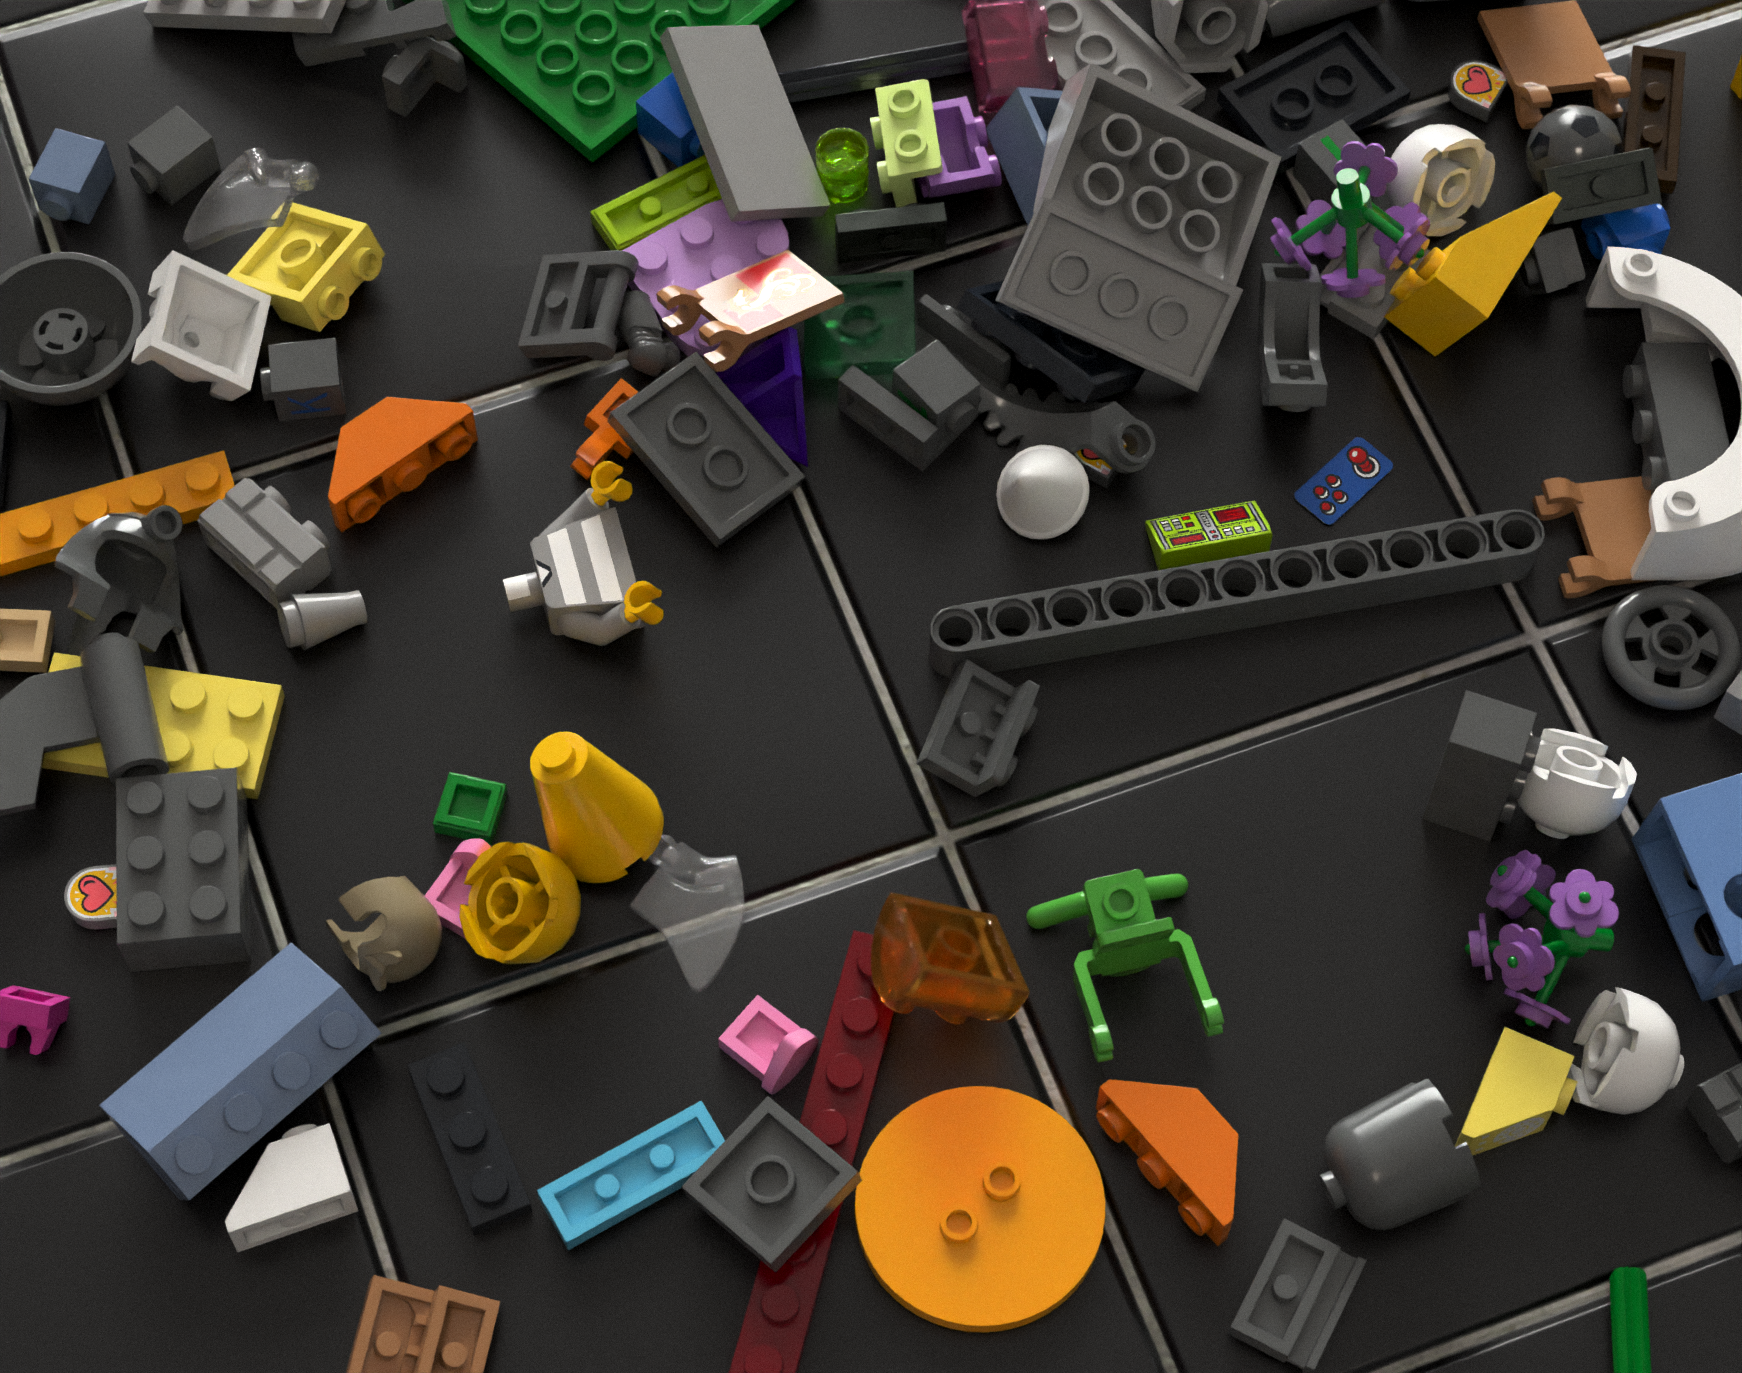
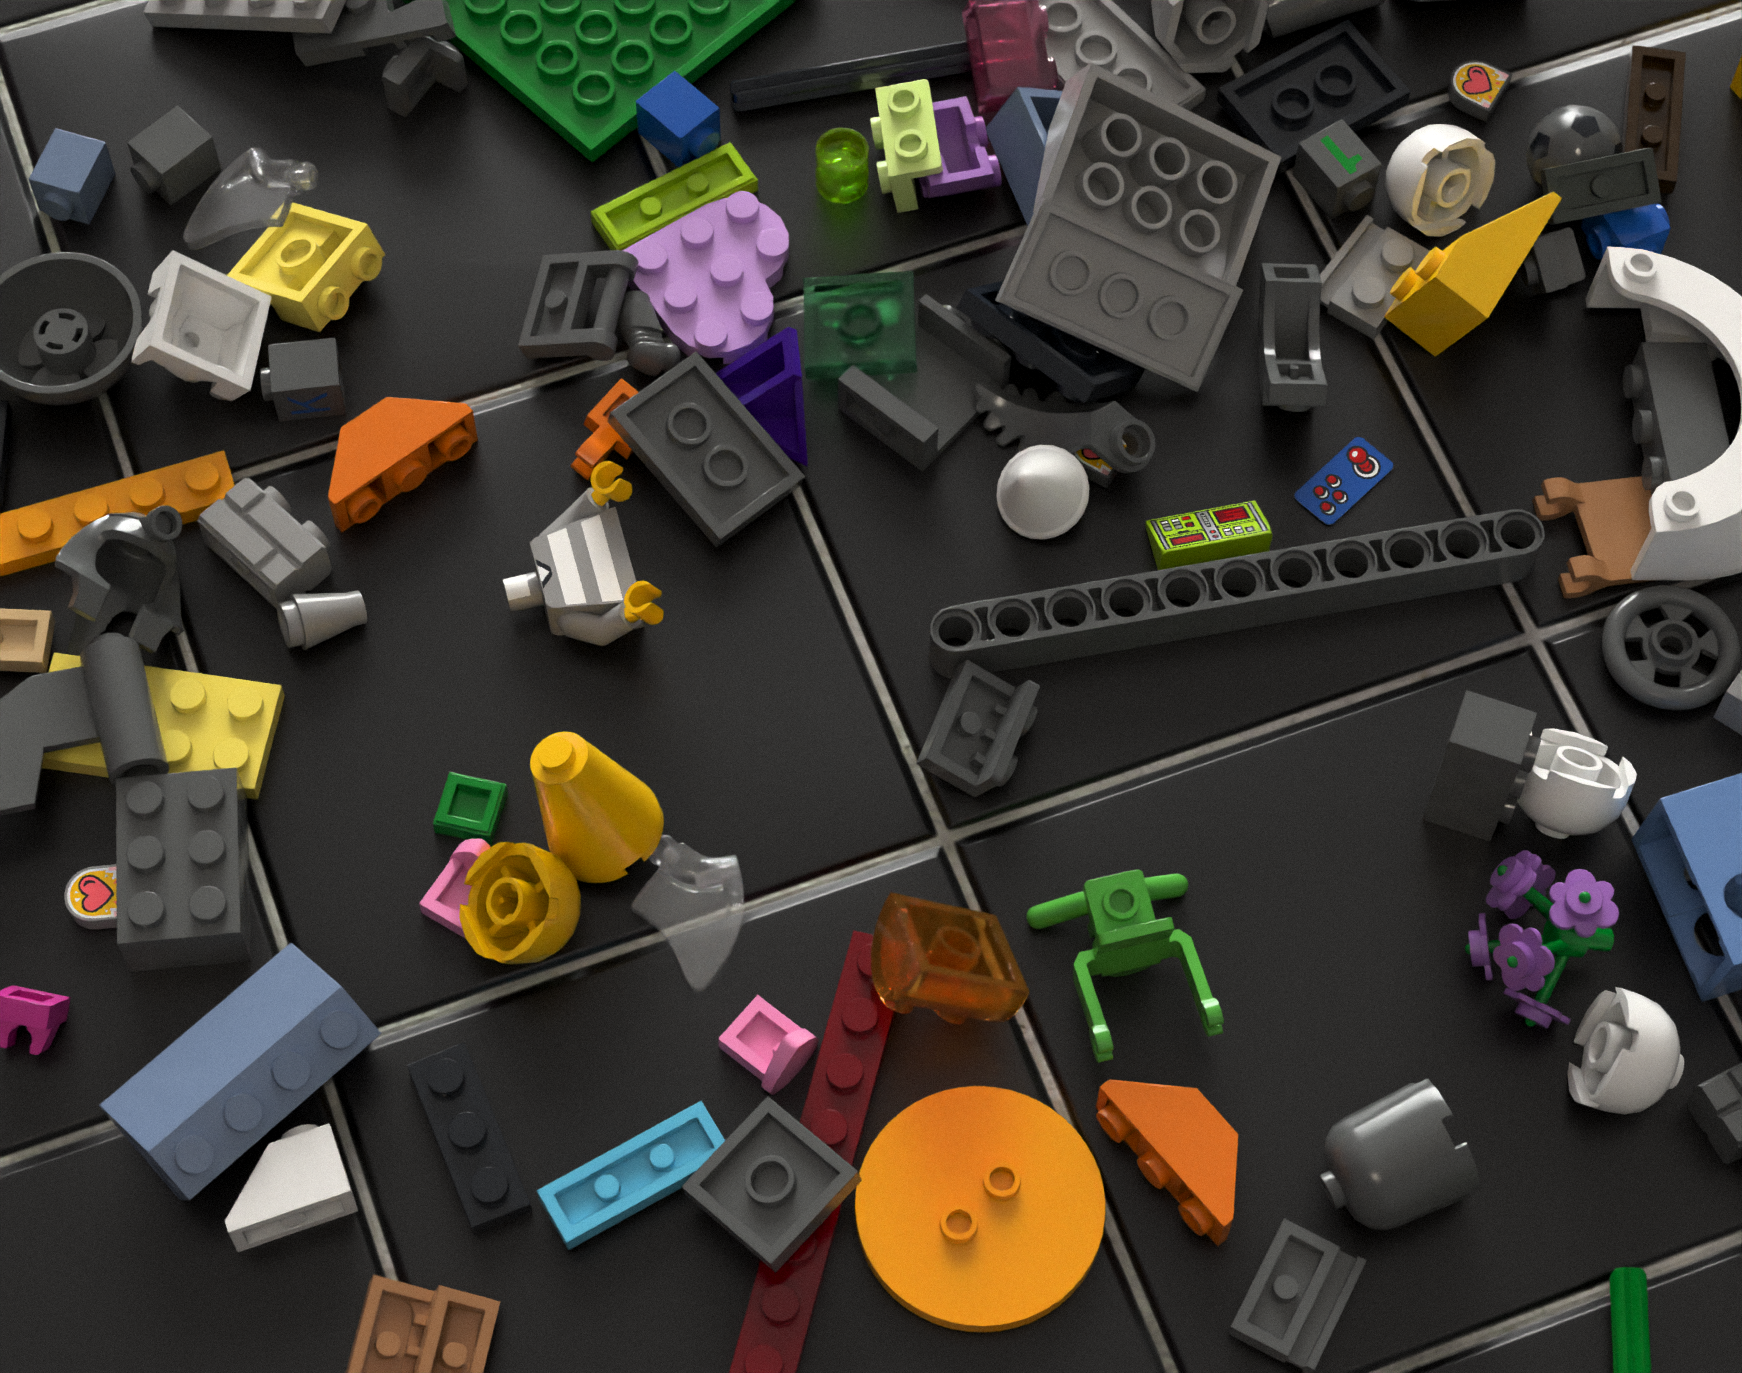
dark tan helmet [325,875,443,991] -> none
medium nougat flag [656,250,844,372] -> none
light grey tile [660,25,831,222] -> none
pearl dark grey plate [835,202,947,263] -> none
dark grey brick [892,339,981,441] -> none
medium lavender plant [1270,141,1430,298] -> none
light yellow slope [1455,1027,1577,1156] -> none
medium nougat flag [1477,0,1631,129] -> none

